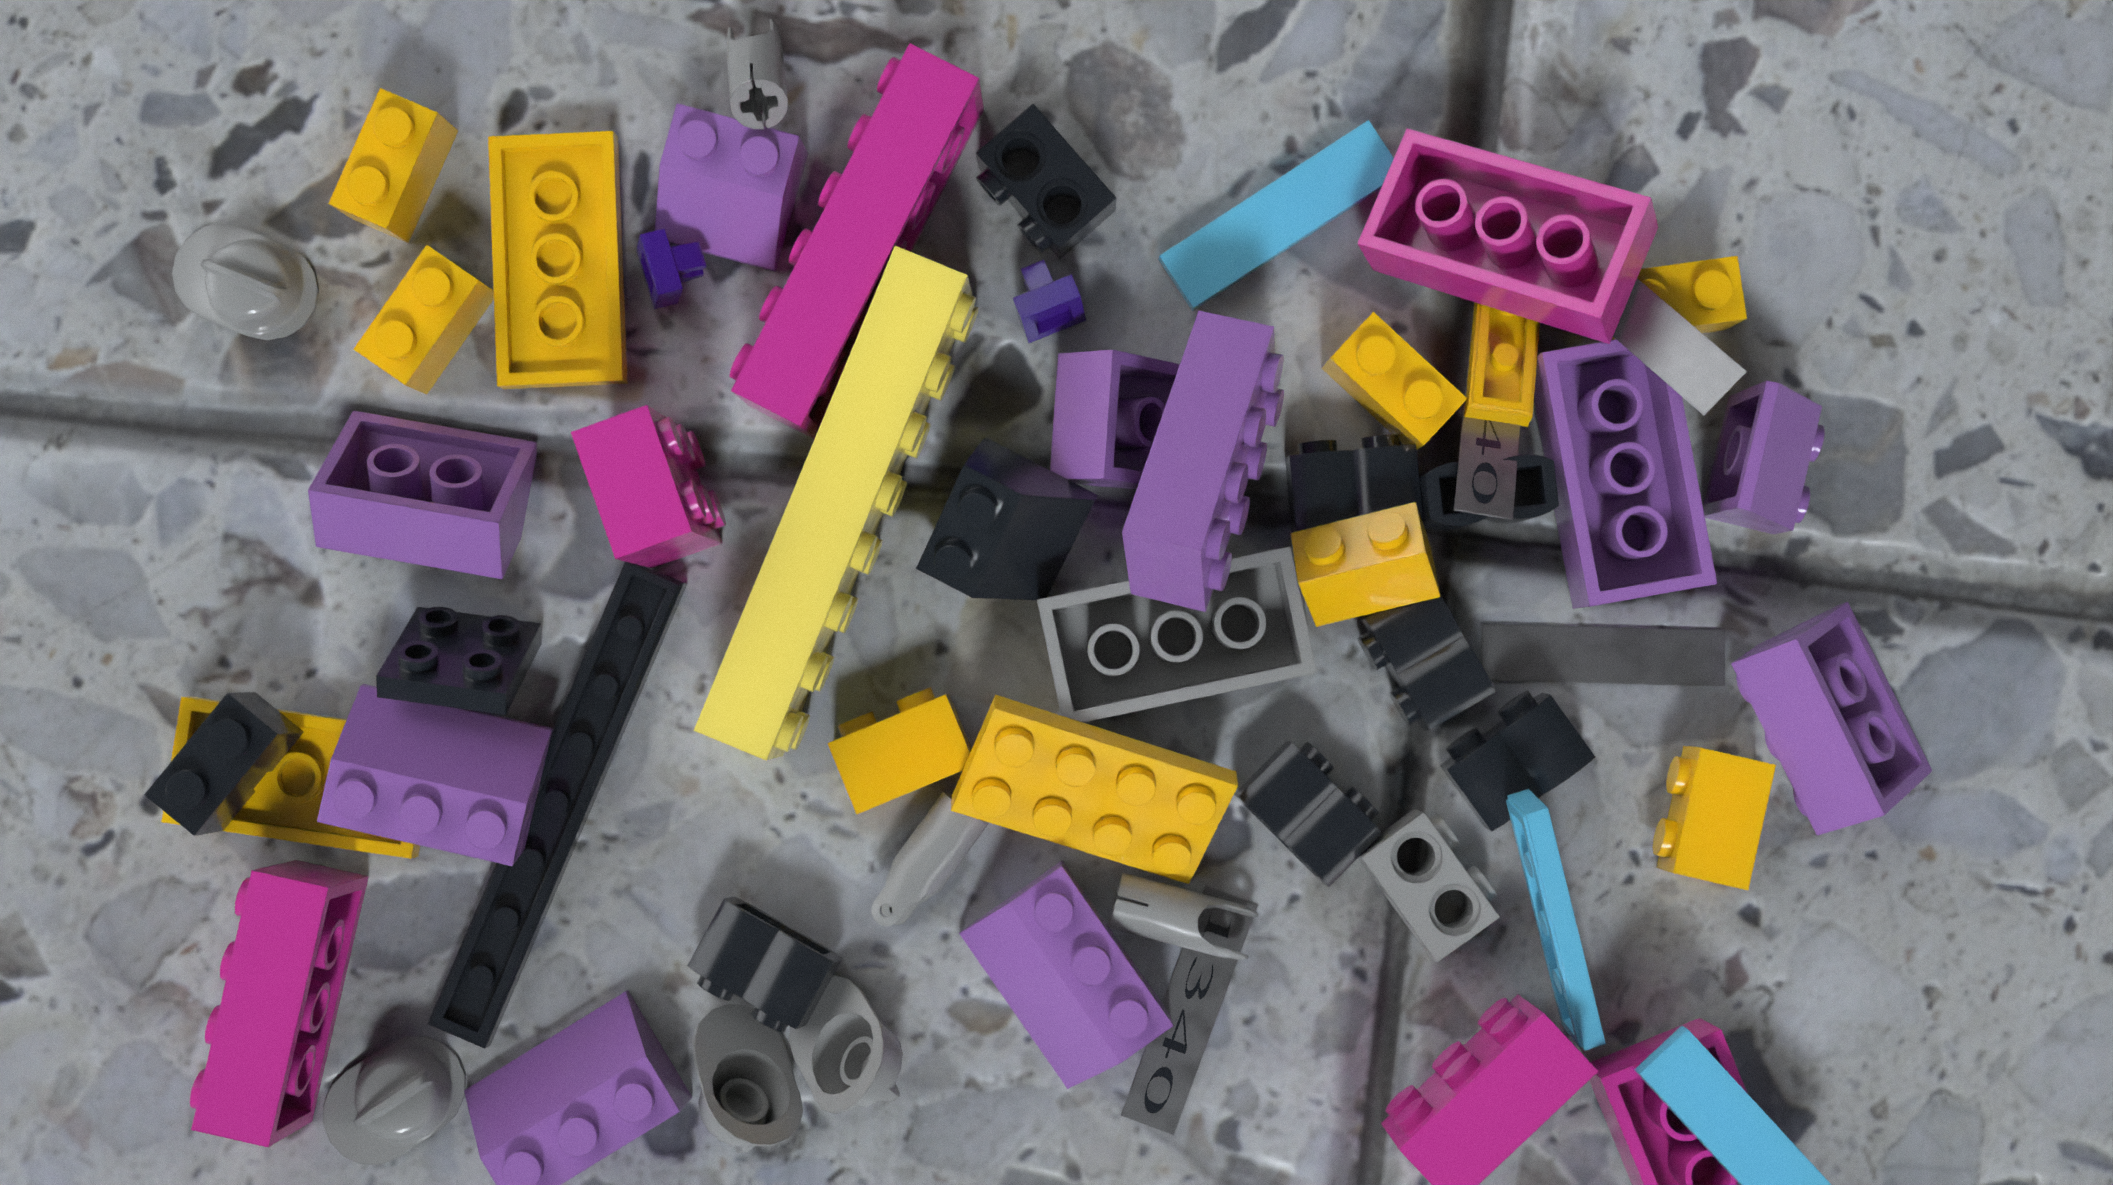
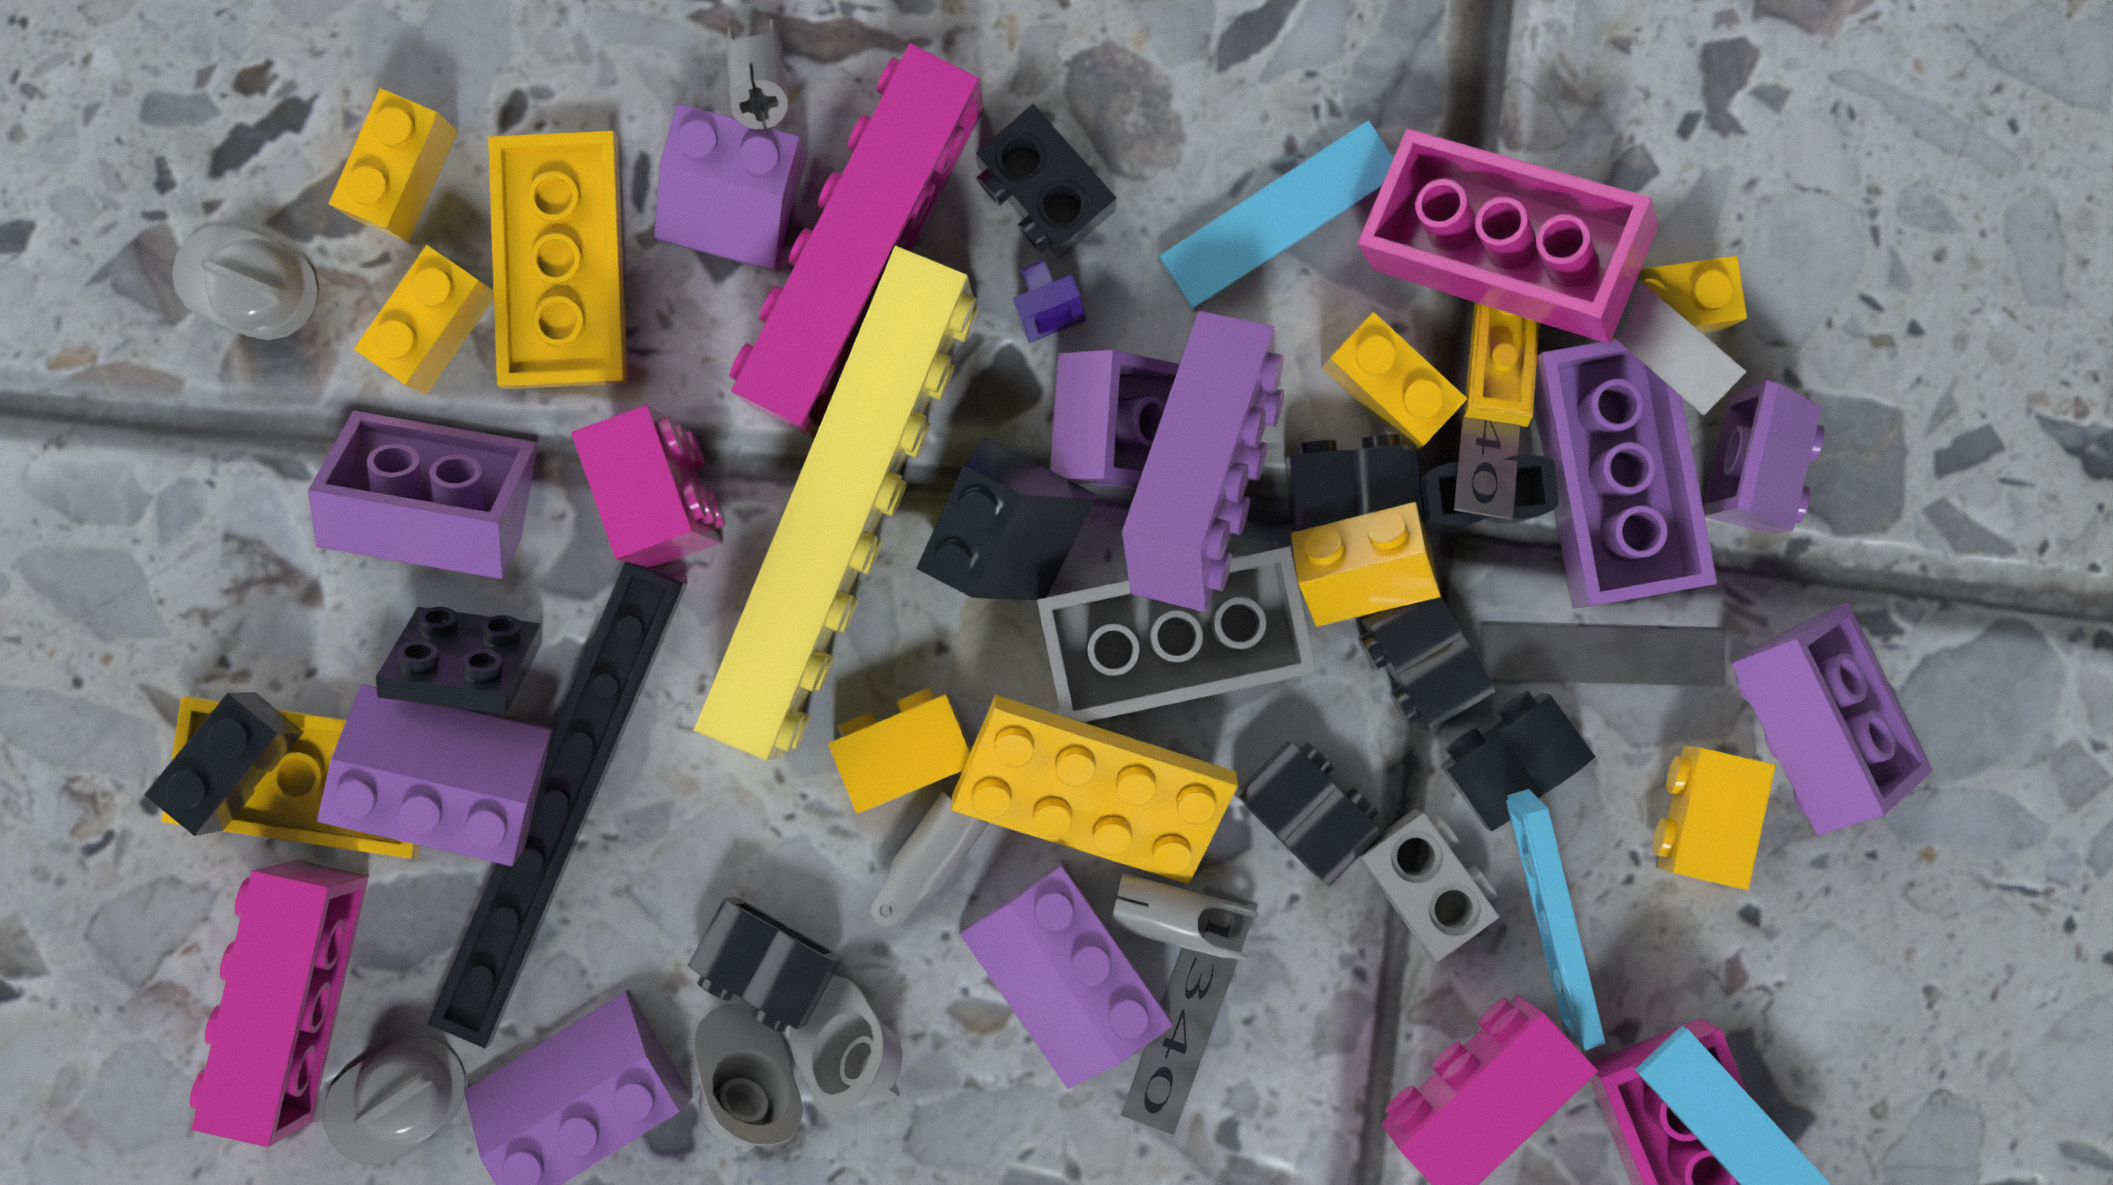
dark purple tile [636,228,707,310] -> none

